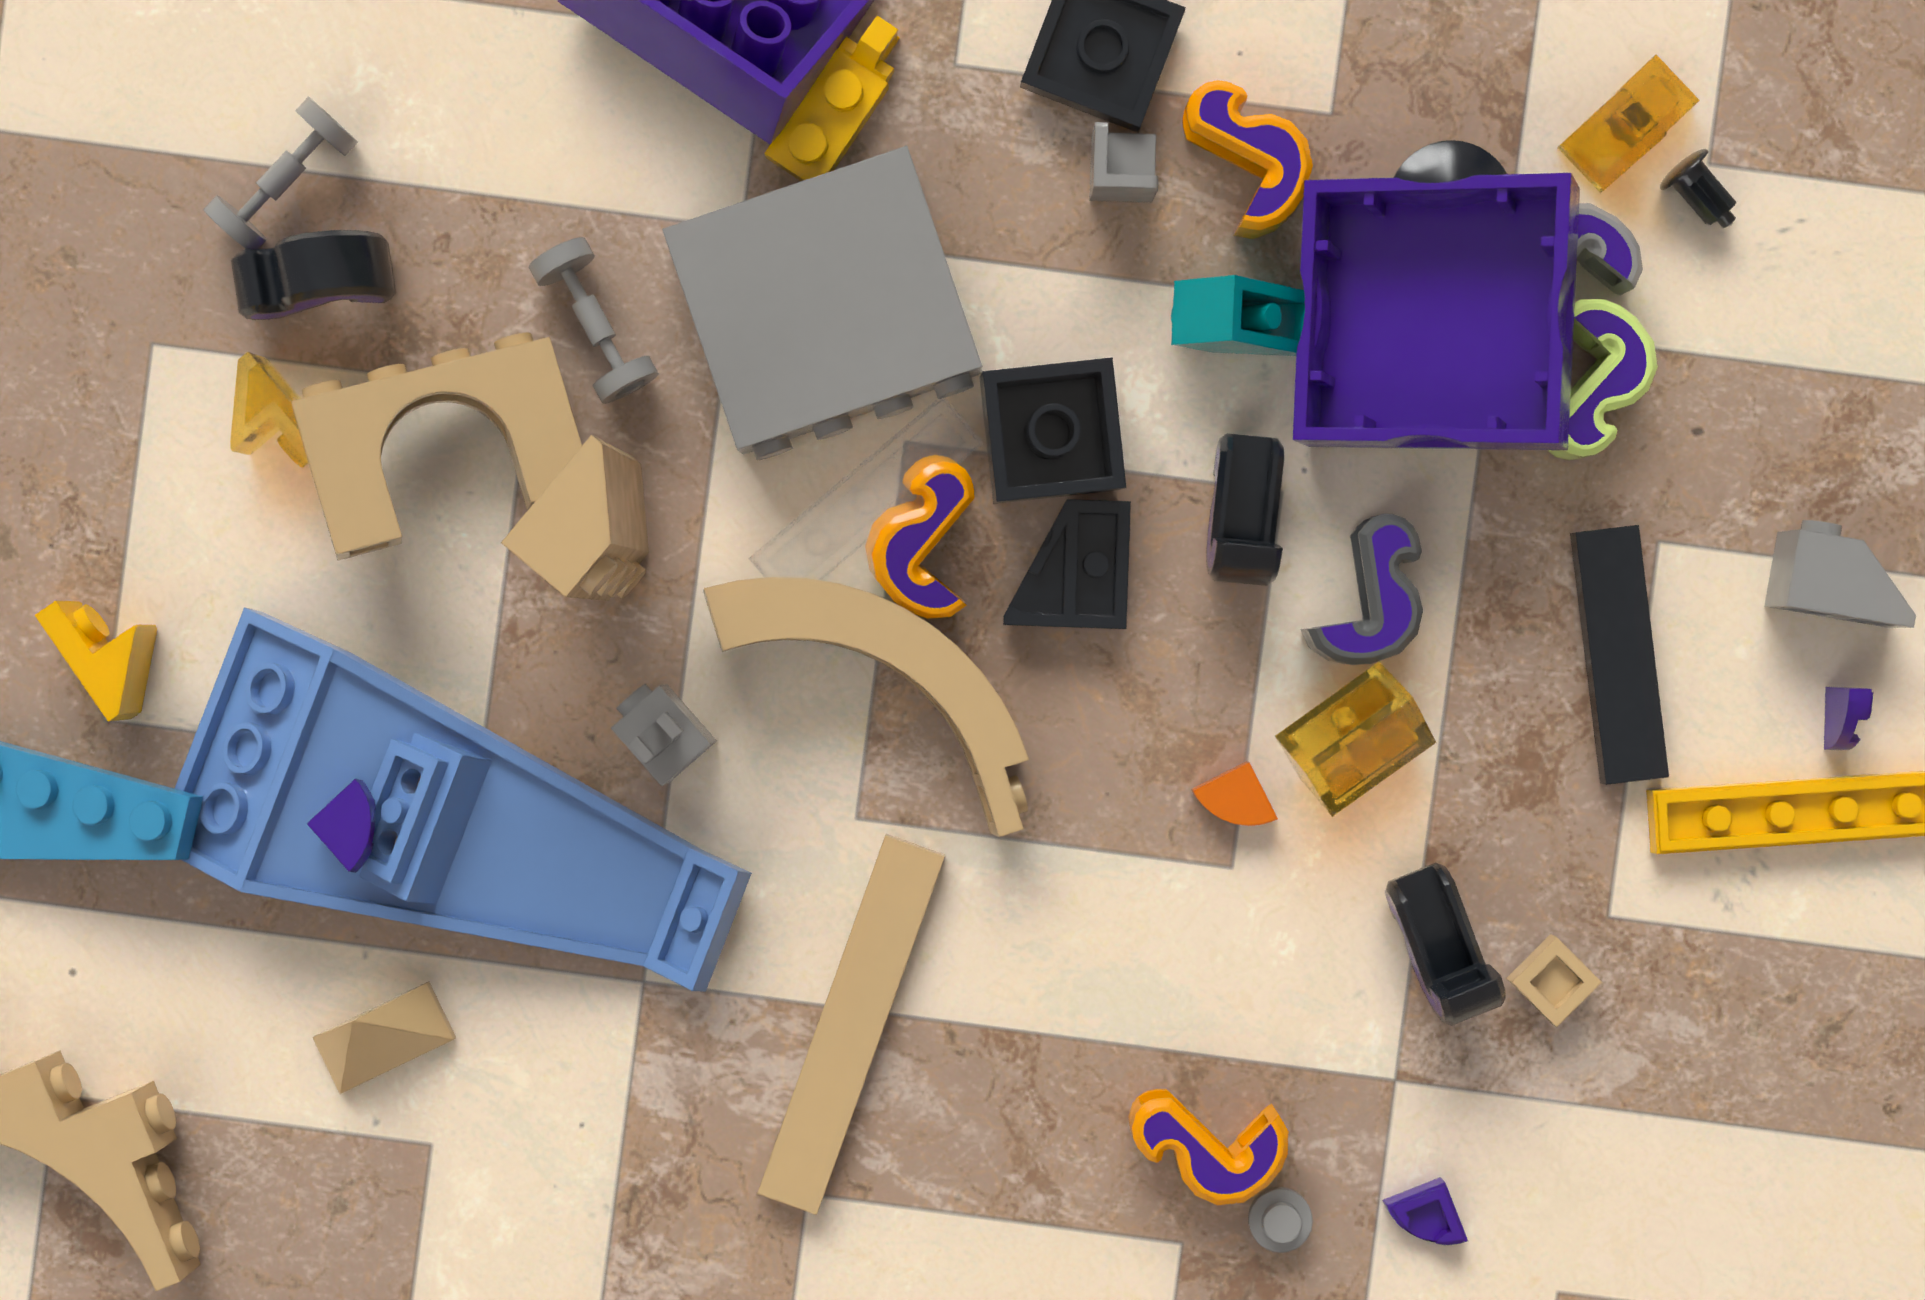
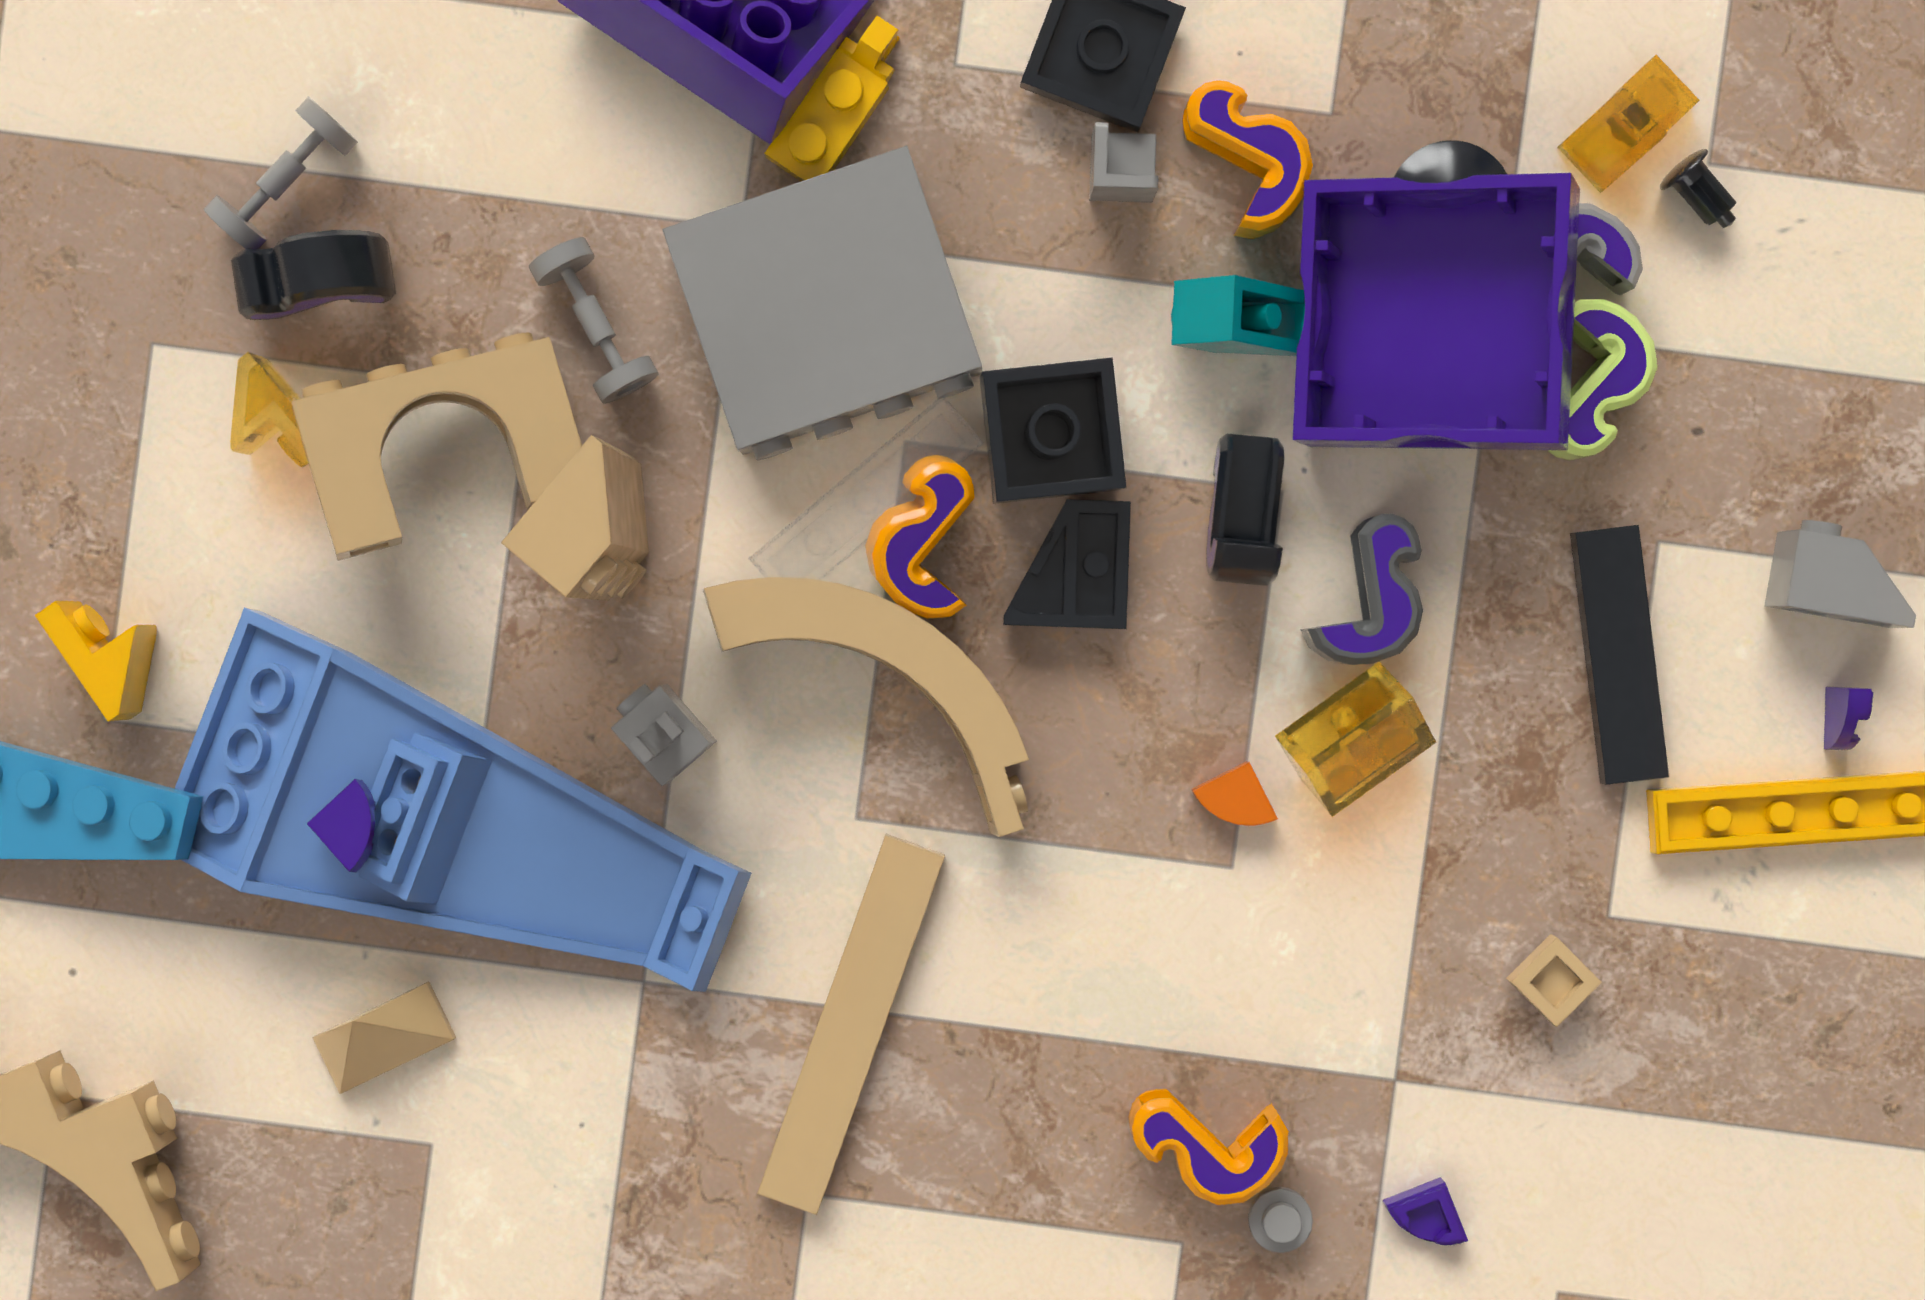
black animal [1385,863,1506,1026] -> none

